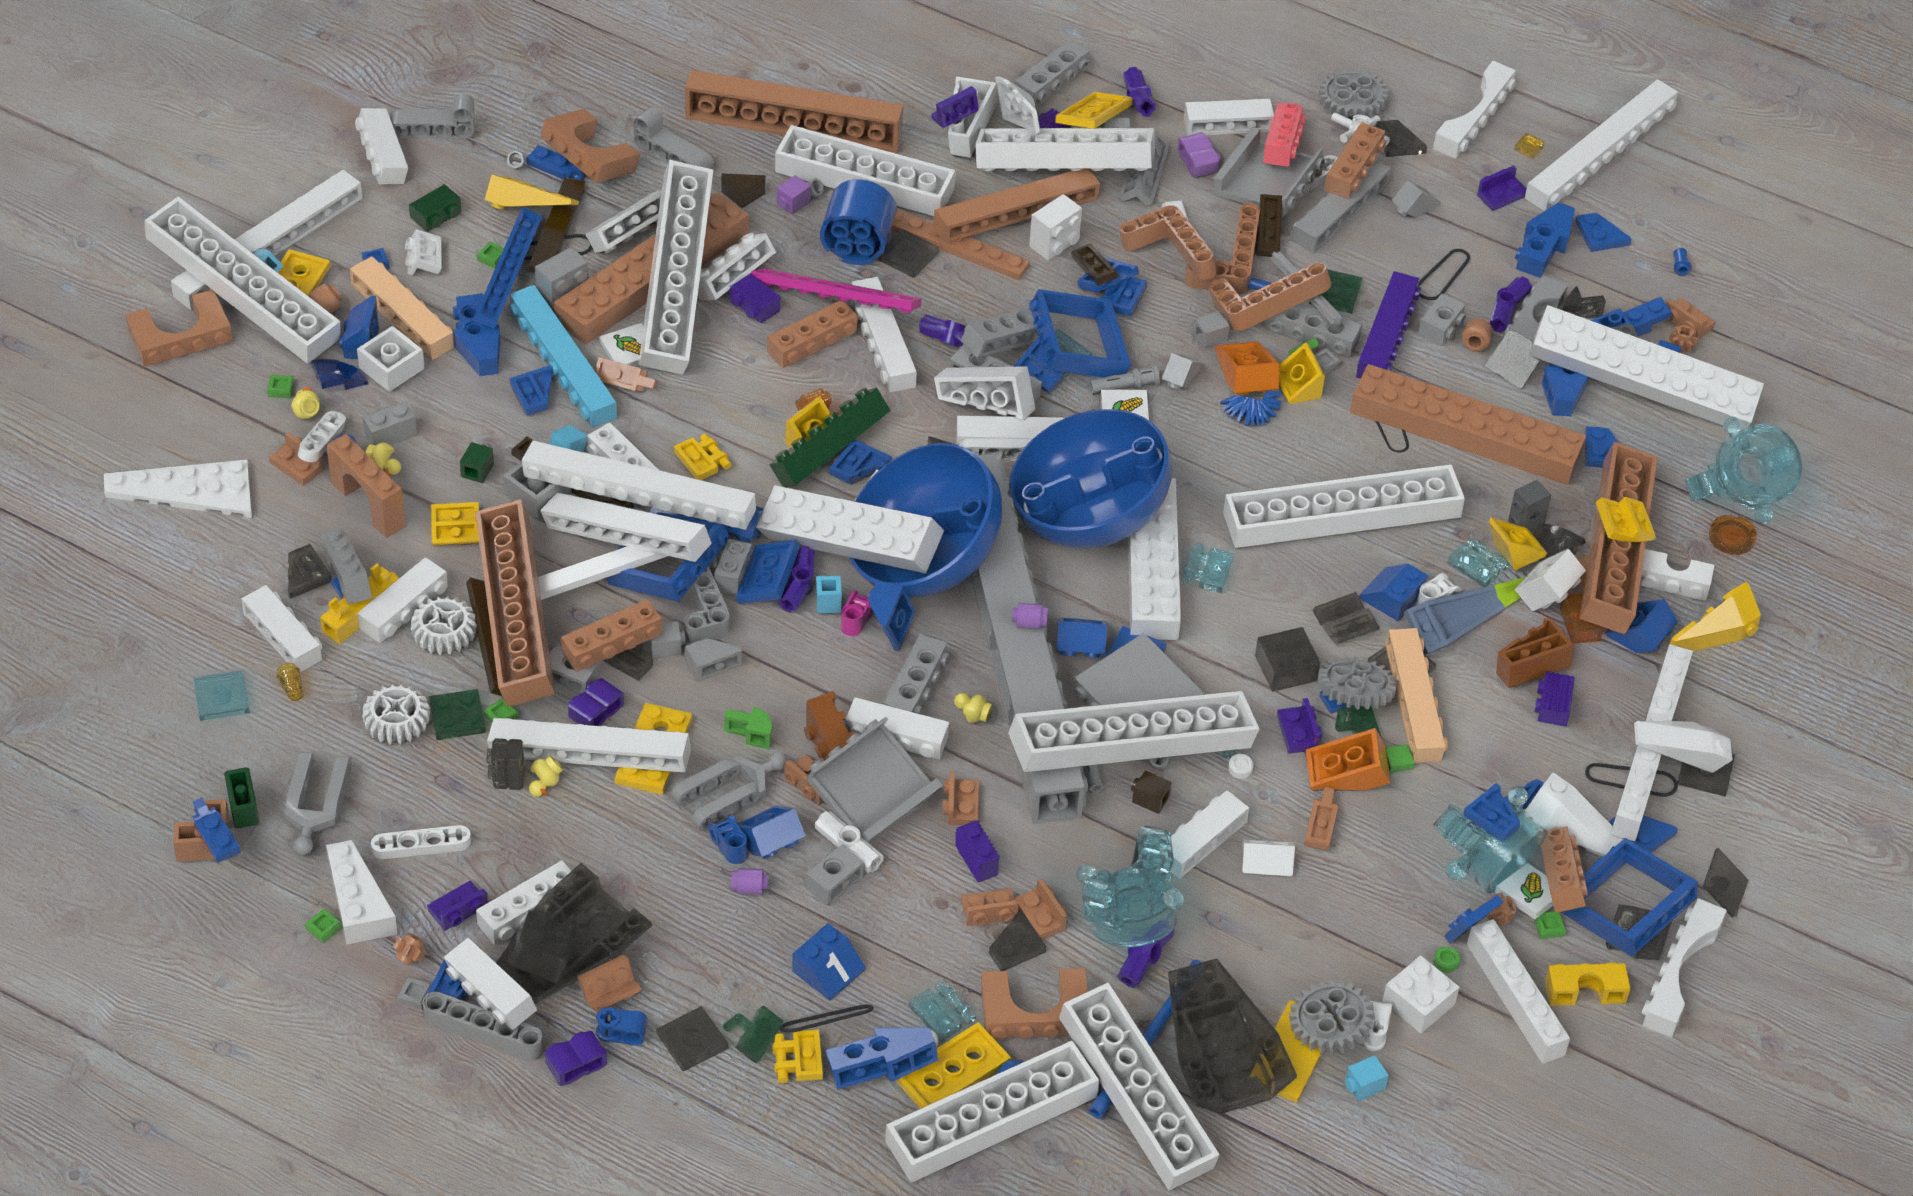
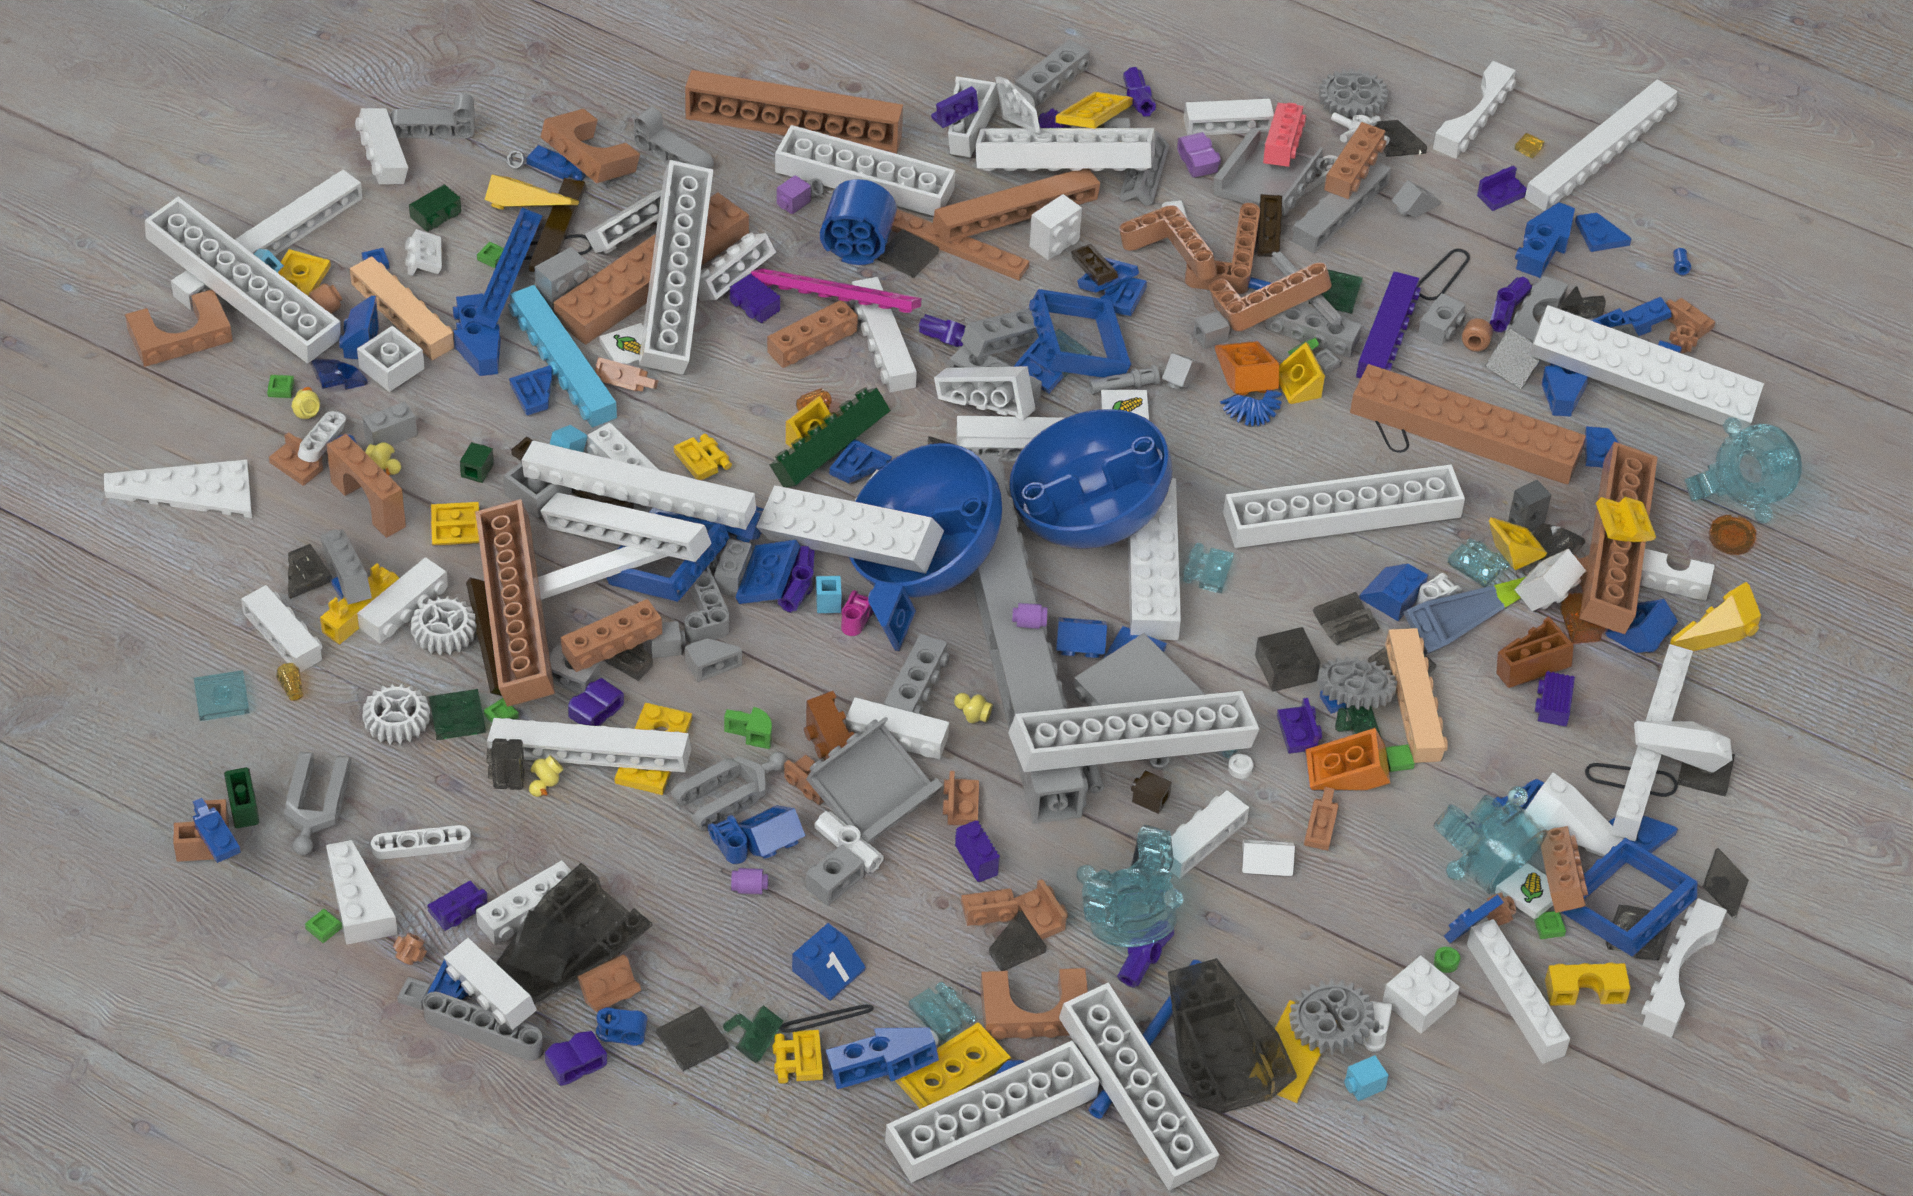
dark brown slope [721,173,766,208] -> none
blue wing [1463,783,1520,842] -> none

